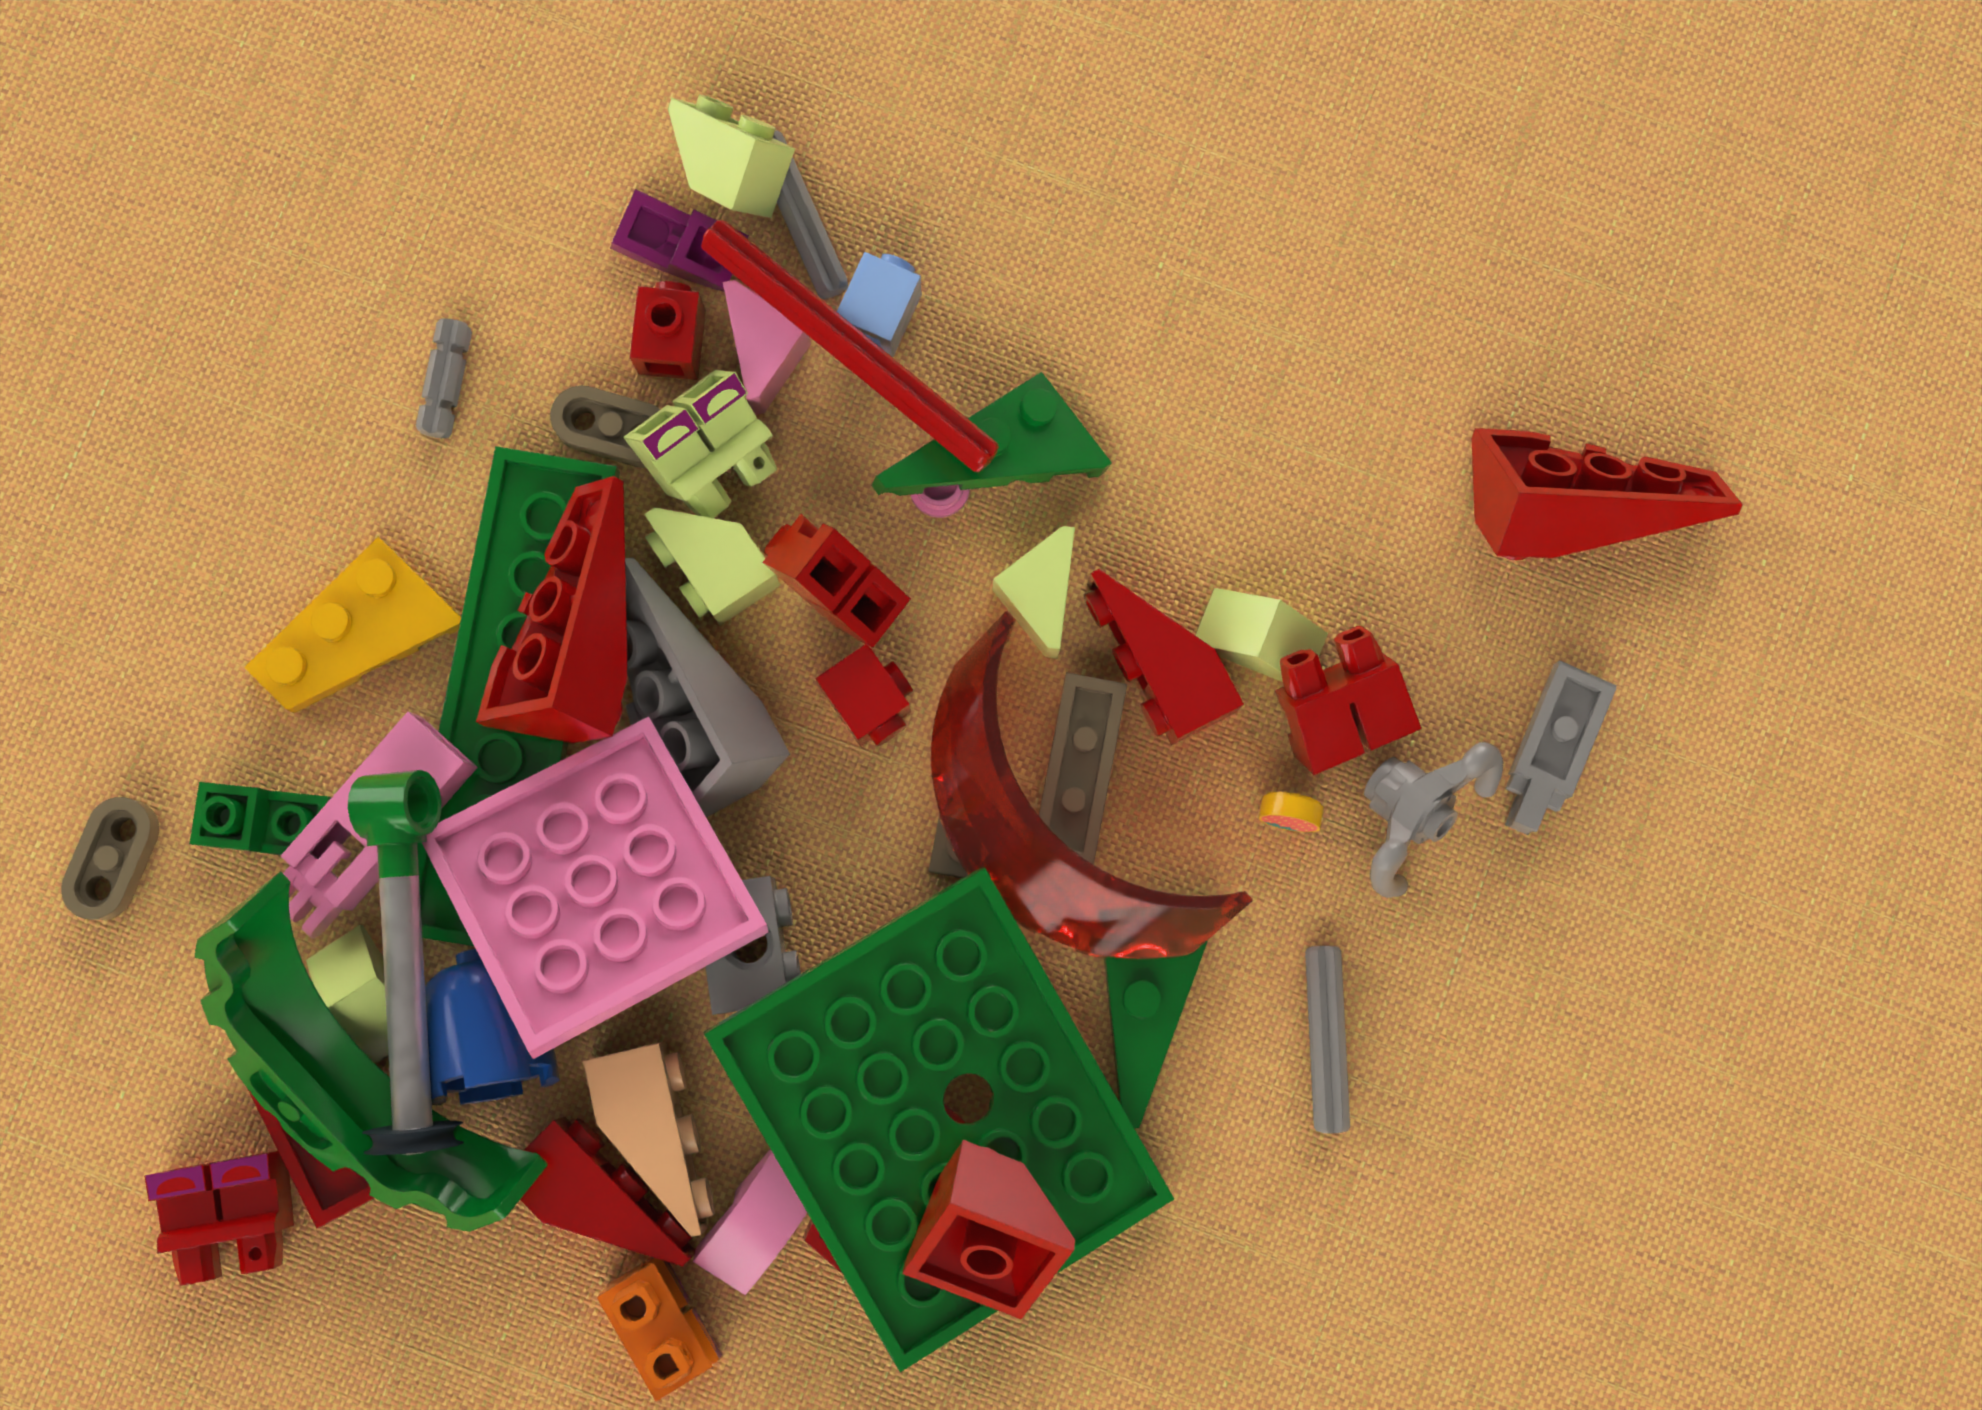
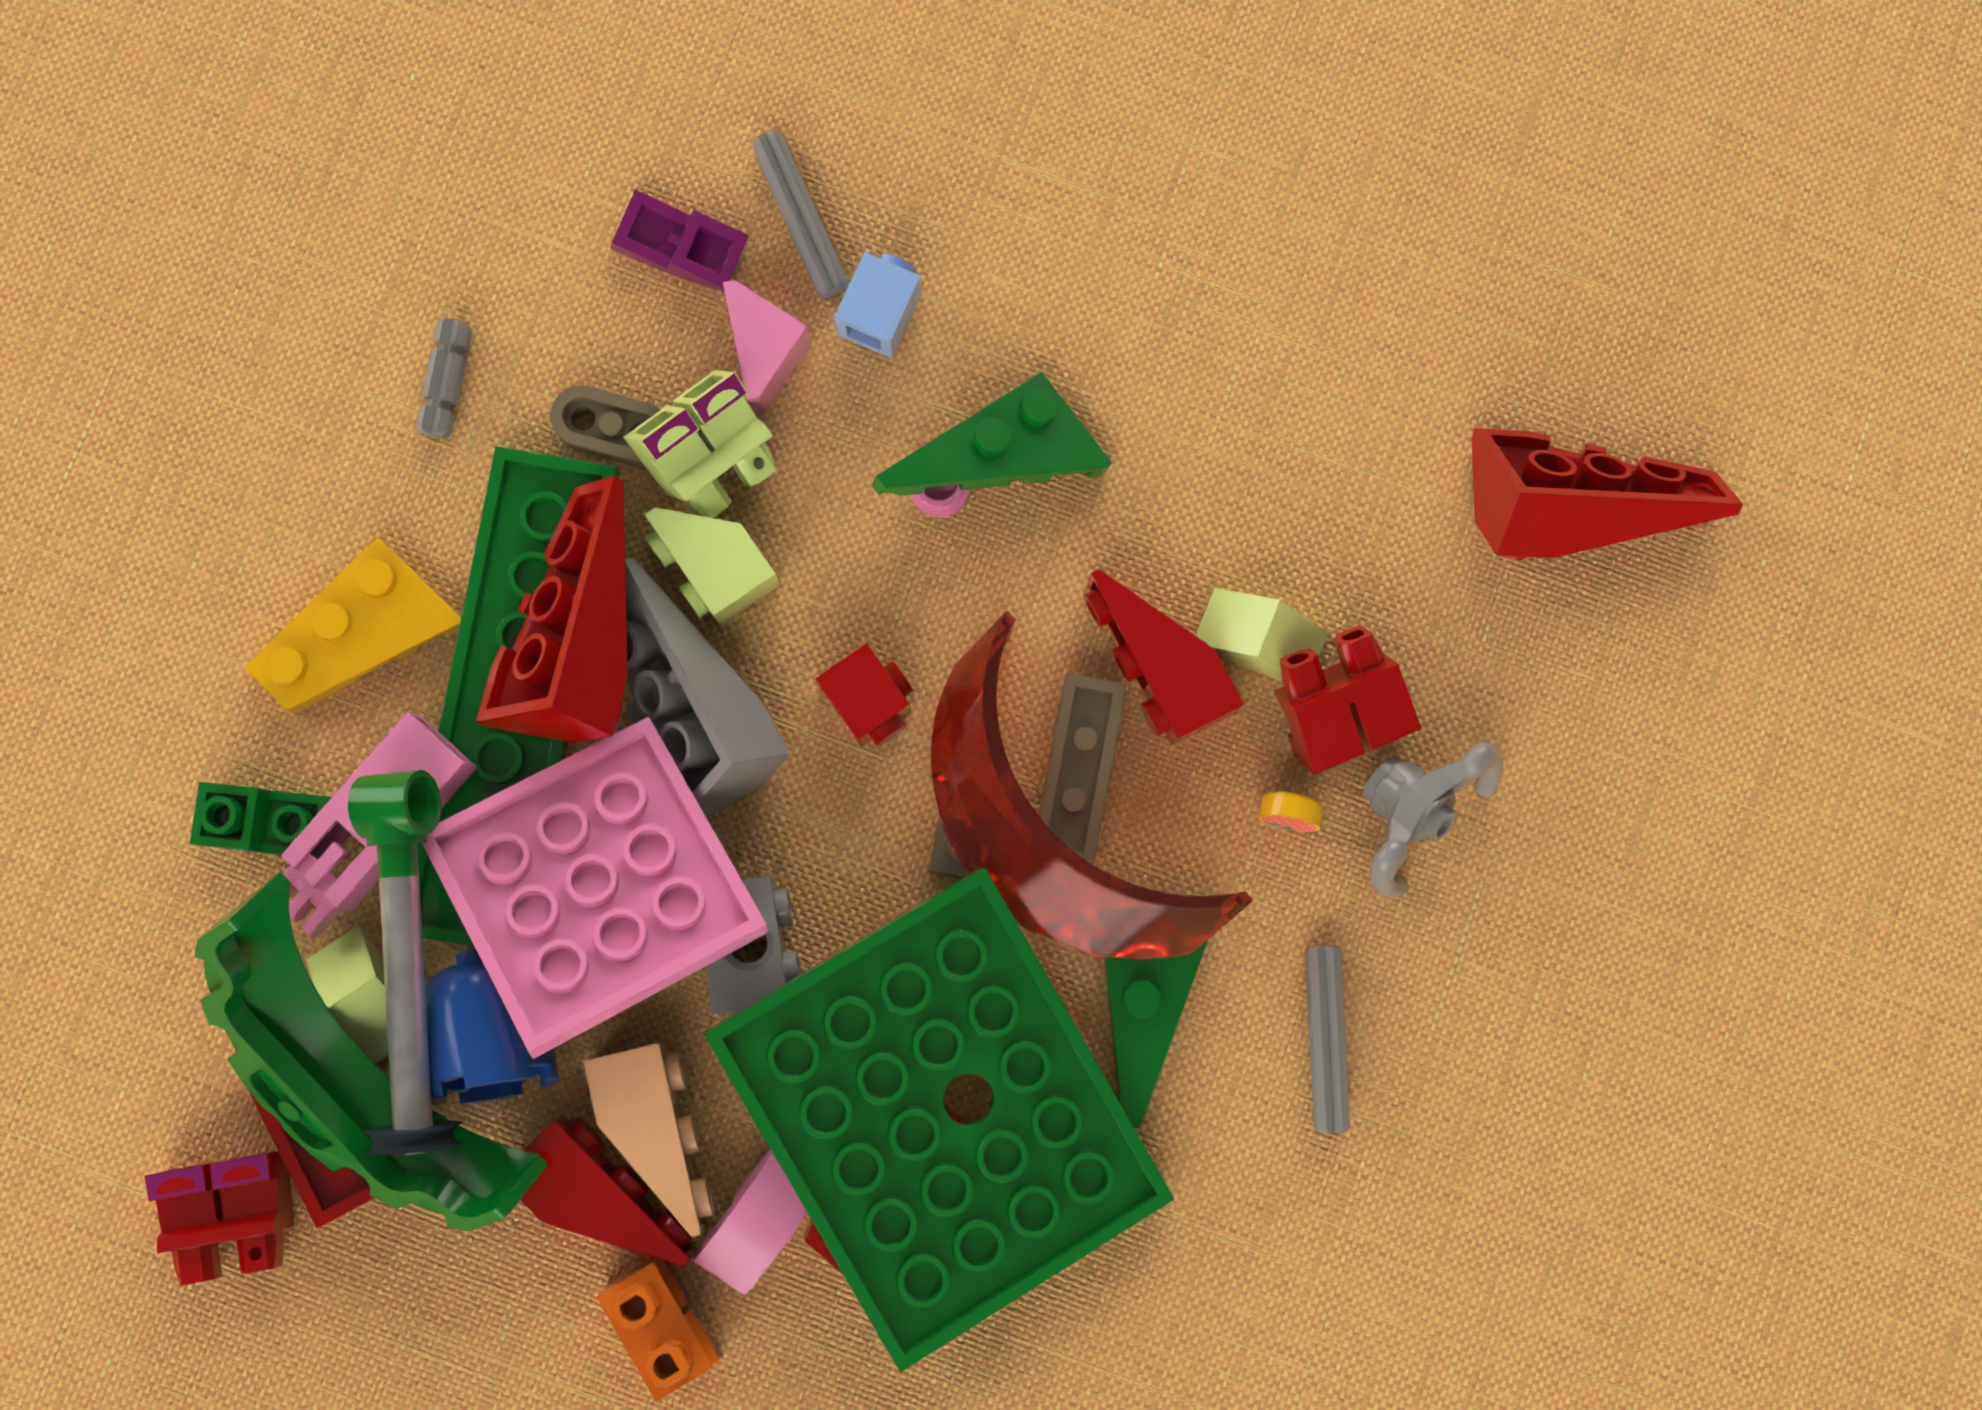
dark tan plate [61,797,159,920] -> none
red brick [630,281,706,380] -> none
yellowish green slope [668,94,795,218] -> none
red axle [701,220,999,472] -> none
red hips [762,514,911,648] -> none
red slope [902,1140,1075,1319] -> none
yellowish green slope [992,526,1075,659] -> none
light grey hinge [1505,661,1616,835] -> none

